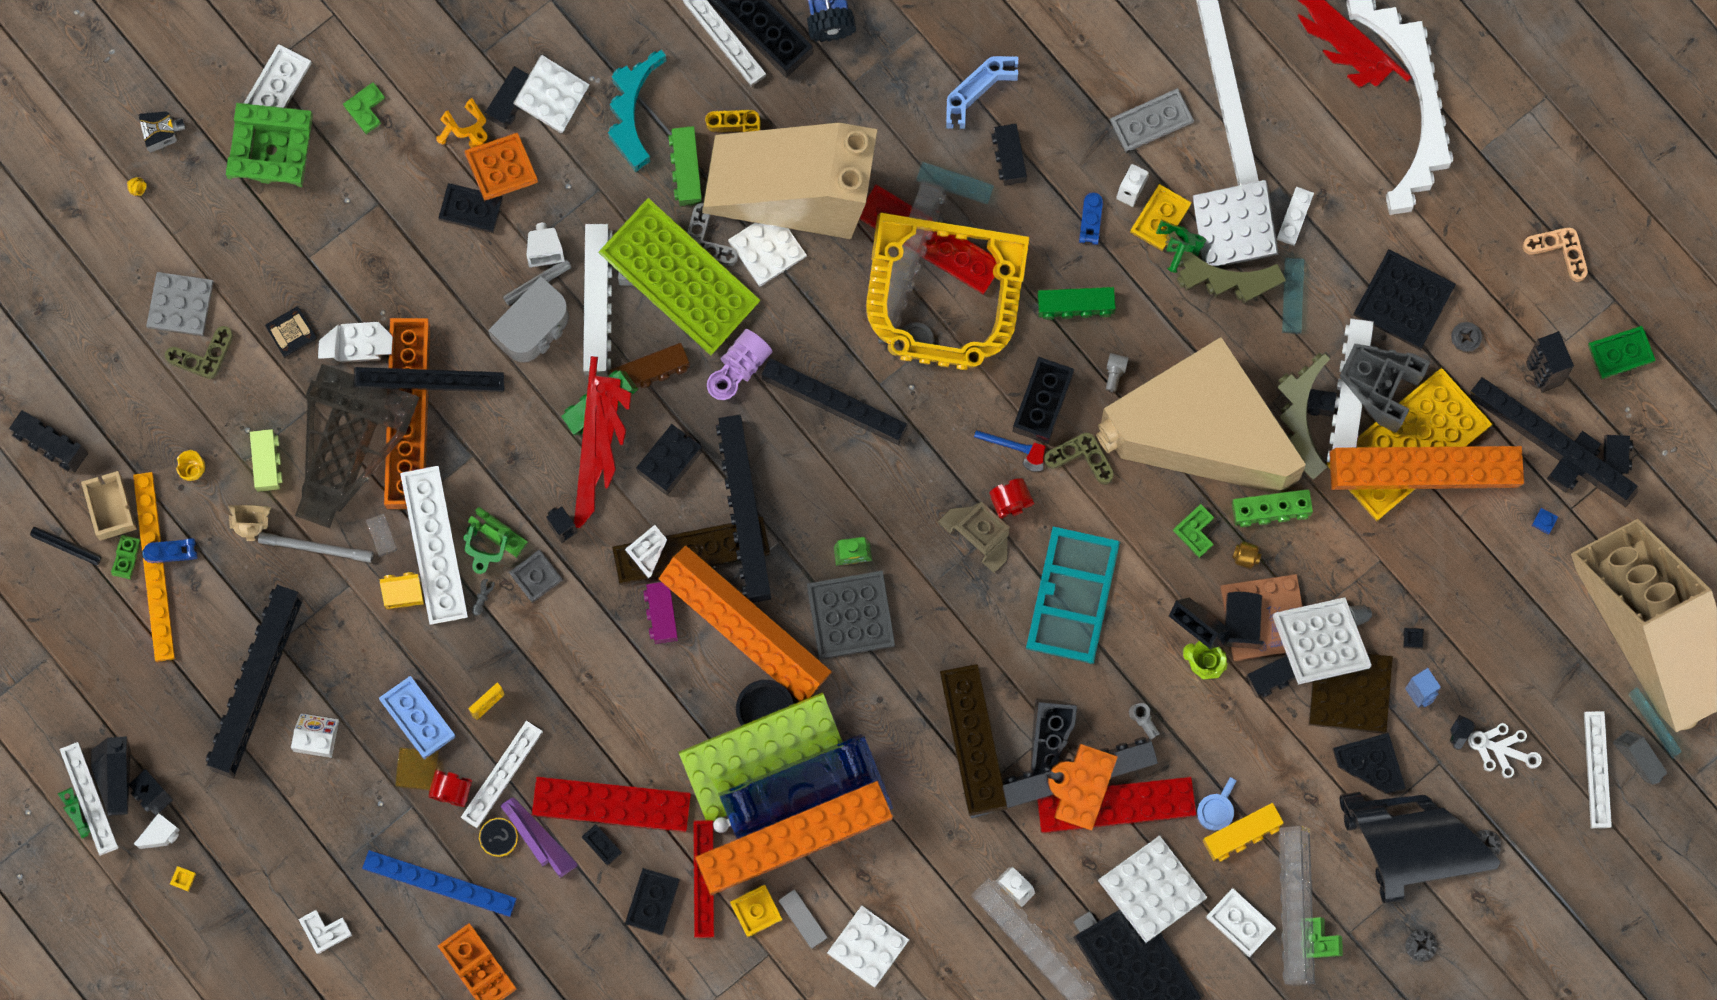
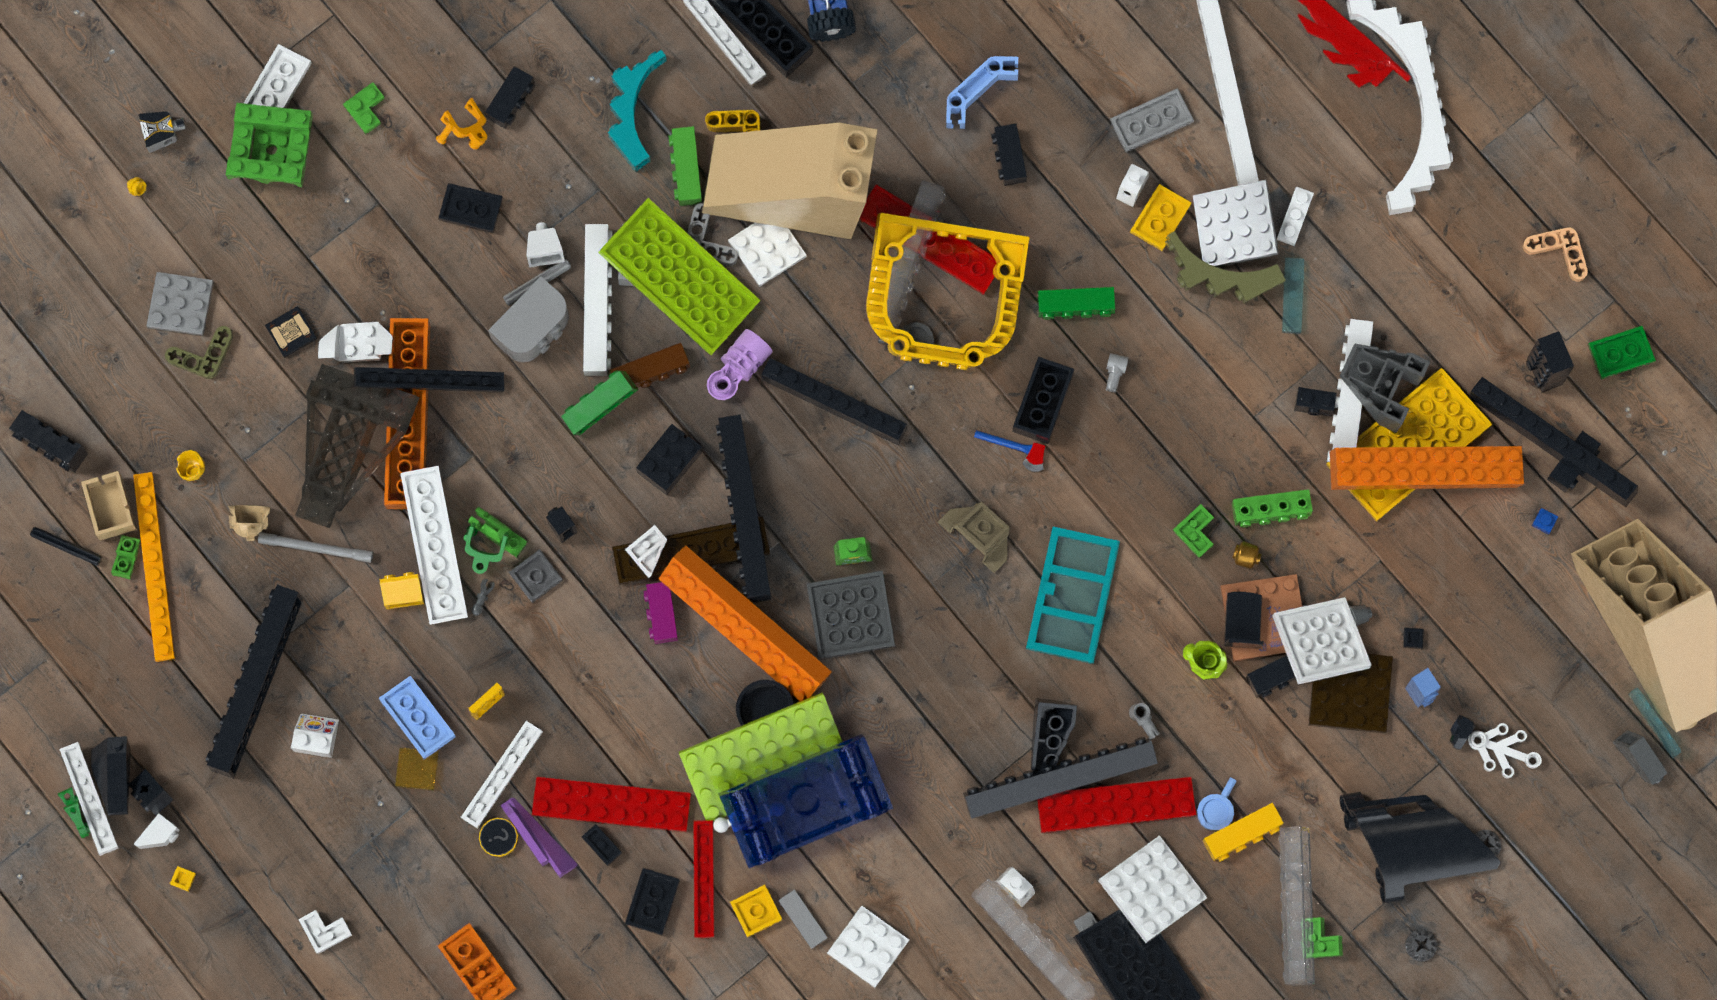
blue plate [142,538,198,563] -> none
yellowish green brick [250,429,283,492] -> none
blue plate [362,850,517,917] -> none
clear plate [366,514,397,557] -> none
red brick [428,770,473,807] -> none
orange plate [464,132,538,201] -> none
white plate [513,55,589,133] -> none
red animal [574,356,632,528] -> none
orange brick [695,781,893,895] -> none
clear light blue tile [916,162,994,204] -> none
dark brown plate [940,664,1007,816] -> none
red brick [989,478,1035,518] -> none
olive beam [1044,433,1113,485] -> none
orange plate [1048,744,1117,831] -> none
blue plate [1079,193,1103,245] -> none
tan slope [1096,337,1306,493] -> none
green piece [1156,220,1206,273] -> none
black brick [1169,597,1231,649] -> none
white plate [1206,888,1276,957] -> none
olive arch [1278,351,1331,480] -> none
black plate [1332,733,1406,794] -> none
black plate [1353,249,1456,350] -> none
flat silver gear [1451,322,1482,352] -> none
white plate [1584,711,1612,828] -> none
black brick [1603,435,1633,475] -> none

